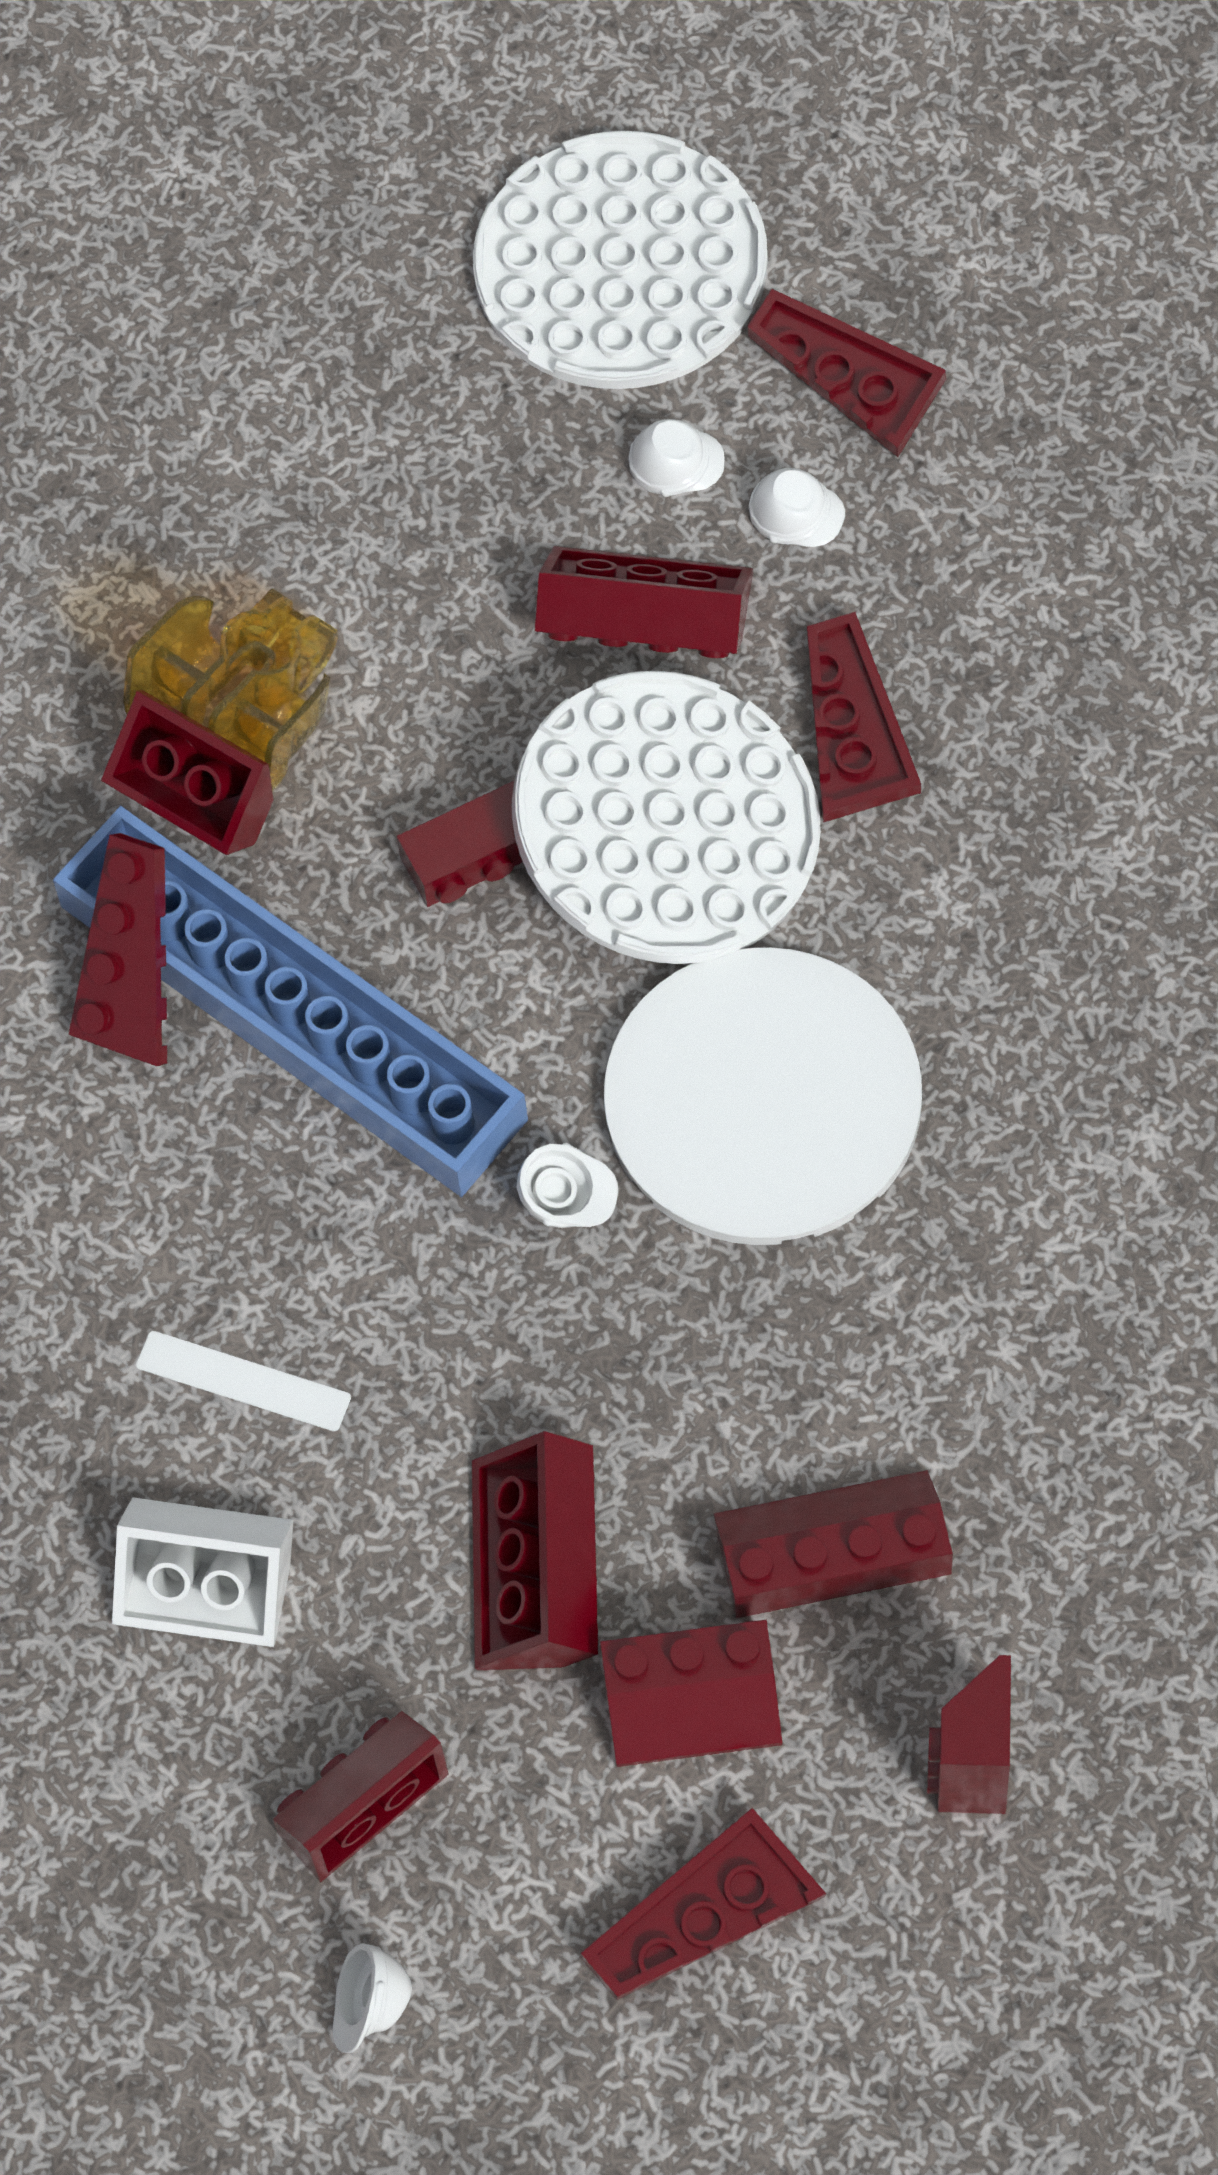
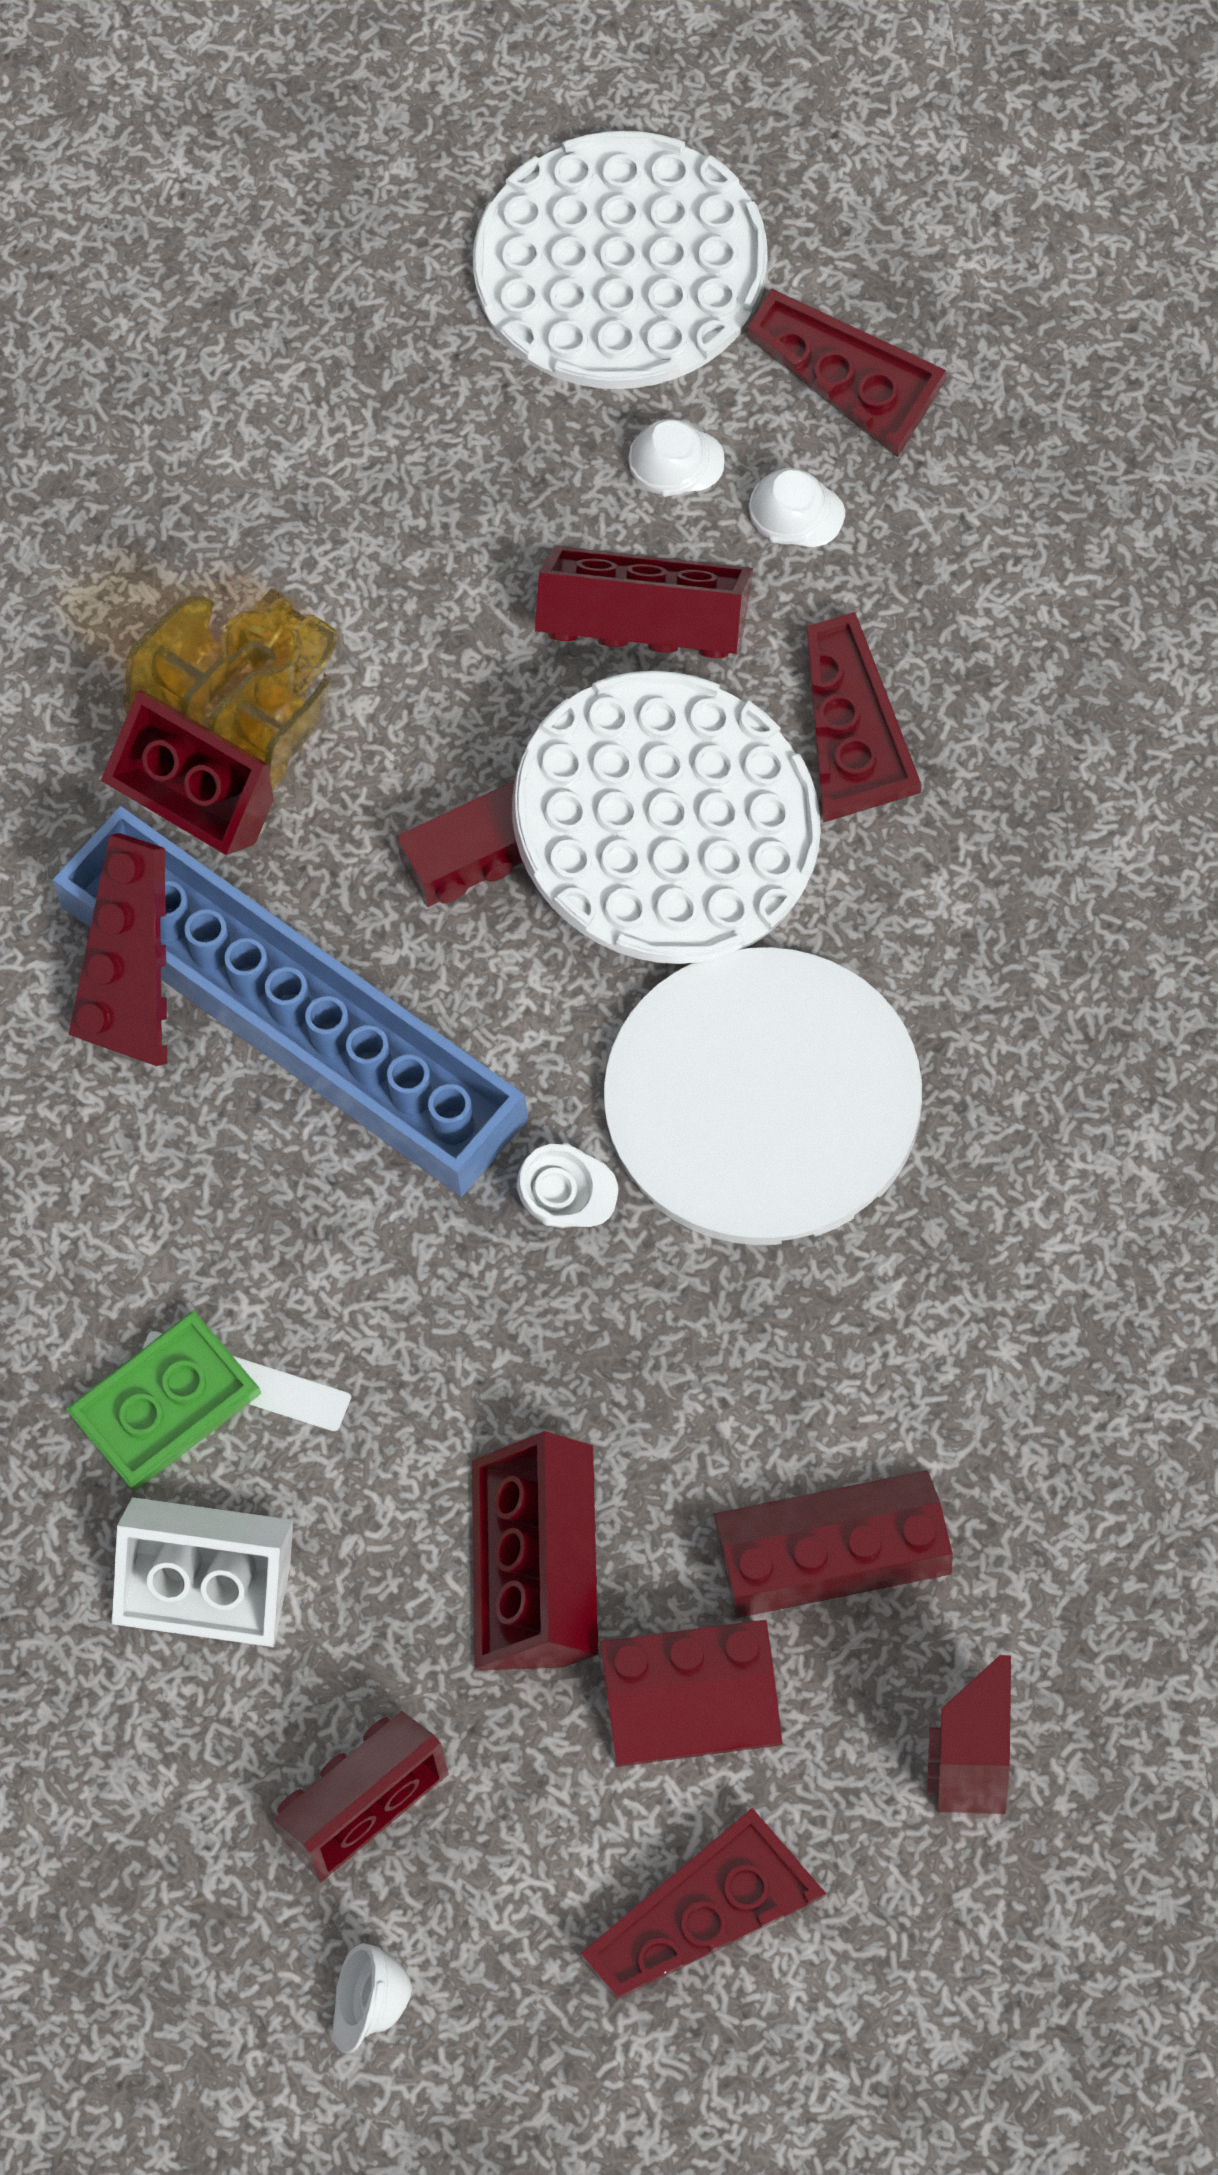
none -> bright green tile [66,1310,261,1493]

